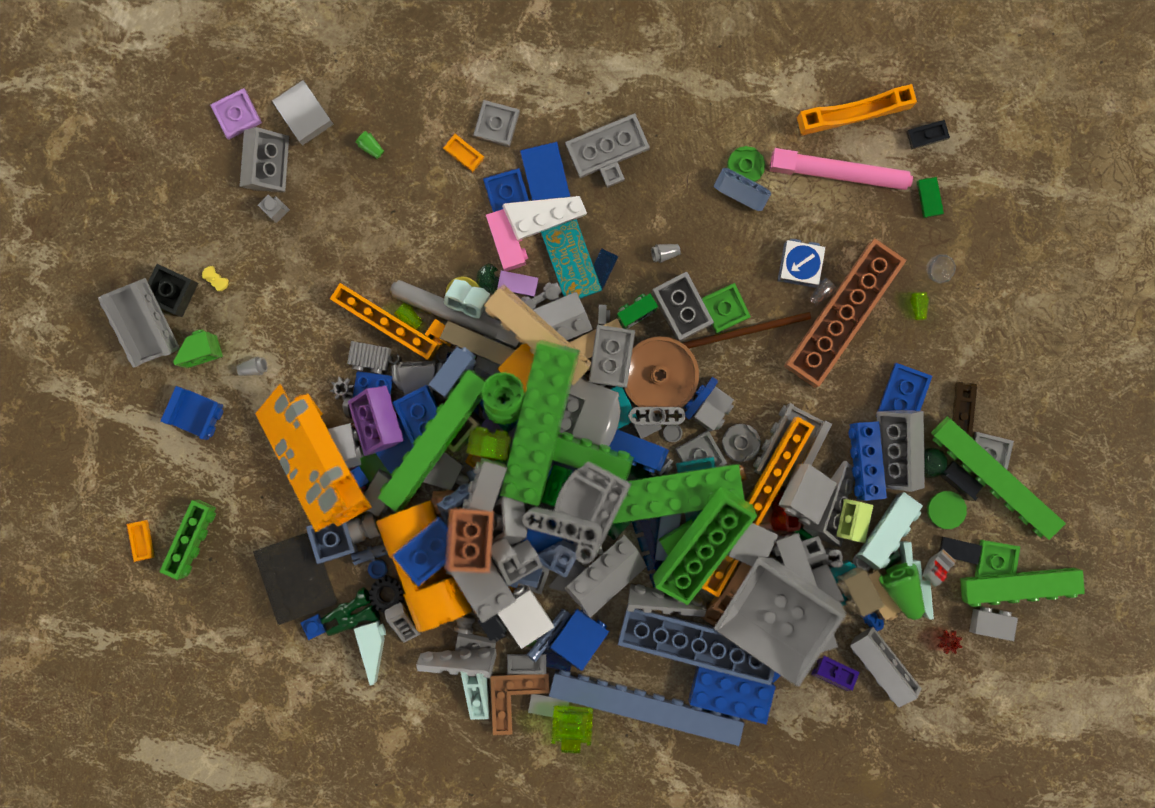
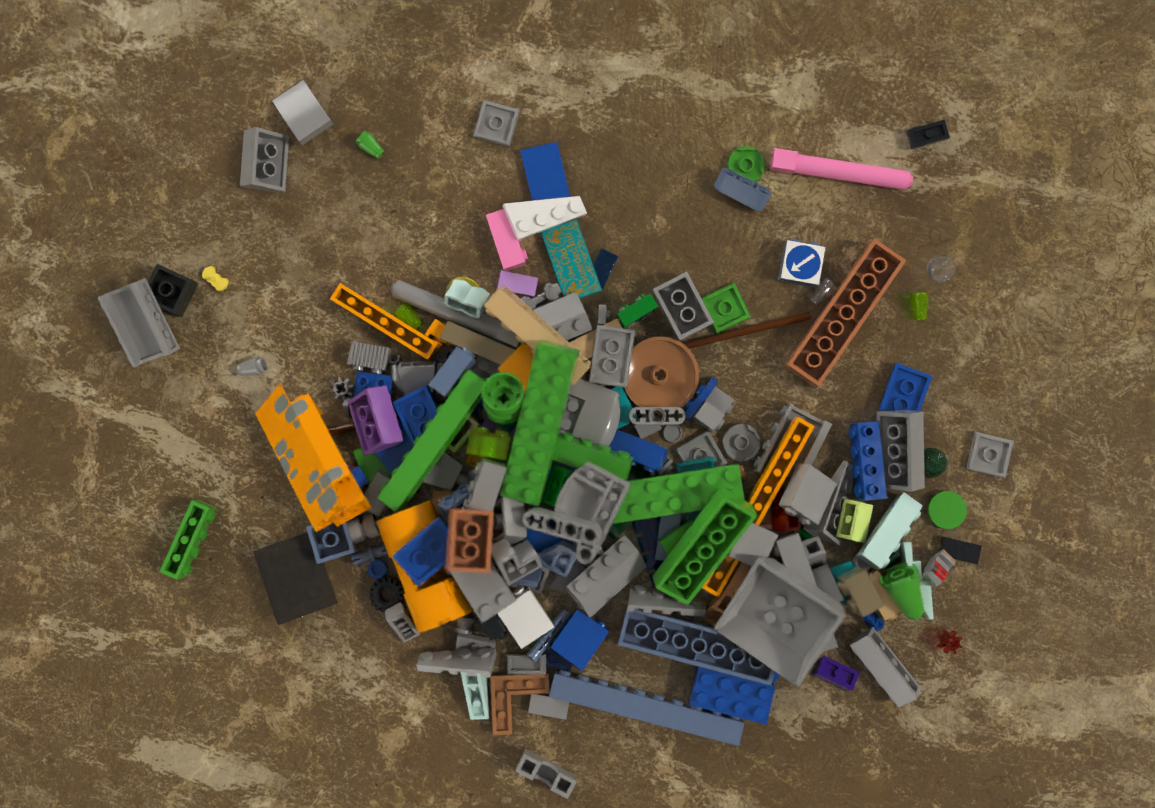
light orange tile [127,520,155,562] -> none
blue panel [161,386,224,440] -> none
bright green slope [173,330,223,368] -> none
lavender tile [210,88,262,140] -> none
light grey brick [258,195,290,223] -> none
blue plate [301,614,327,640] -> none
dark green piece [320,587,380,636] -> none
light grey brick [328,423,363,468] -> none
light aqua slope [354,620,386,685] -> none
light orange tile [443,134,484,172] -> none
clear green hair [476,263,499,295] -> none
blue tile [483,168,529,212] -> none
clear neon green panel [551,706,593,754] -> none
light grey plate [565,113,650,178] -> none
light grey plate [600,162,625,188] -> none
light grey cone [651,244,681,263] -> none
light orange arch [797,84,917,136] -> none
light grey hinge [825,548,843,568] -> none
green tile [917,177,944,218] -> none
bright green brick [931,416,1066,540] -> none
black panel [940,461,983,501] -> none
dark brown plate [952,382,977,437] -> none
bright green brick [960,567,1085,607] -> none
light grey brick [969,606,1018,641] -> none
bright green tile [975,540,1020,578] -> none
none -> light grey arch [515,748,577,799]

